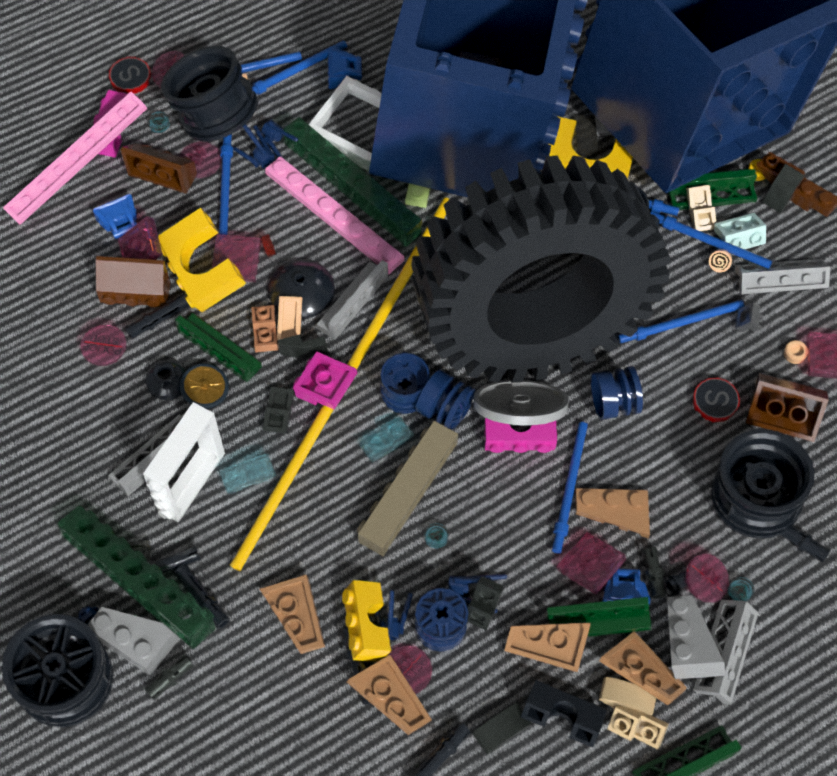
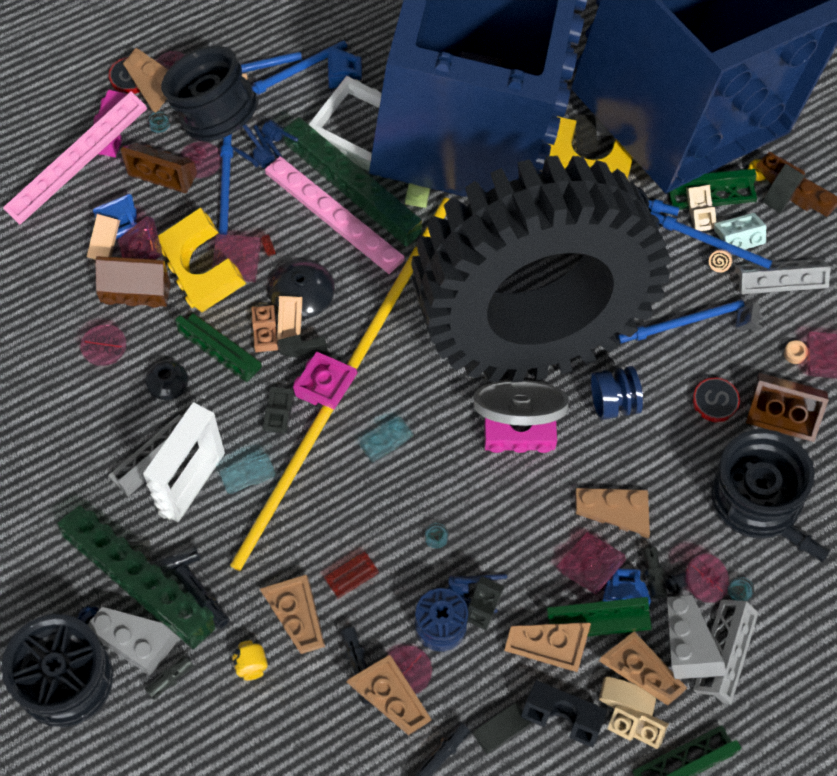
black pin [125,294,190,340] -> none
pearl gold wheel [180,363,229,409] -> none
light grey fence [317,260,388,340] -> none
yellow arch [342,580,391,662] -> none
dark tan brick [357,421,458,556] -> none
dark blue plant [375,590,413,641] -> none
dark blue wheel [380,353,430,414] -> none
dark blue wheel [416,369,475,431] -> none
blue bar [552,422,588,553] -> none
none -> light nougat tile [87,214,120,260]
none -> medium nougat wing [123,48,168,113]
none -> yellow head [232,640,268,681]
none -> clear red tile [324,552,379,599]

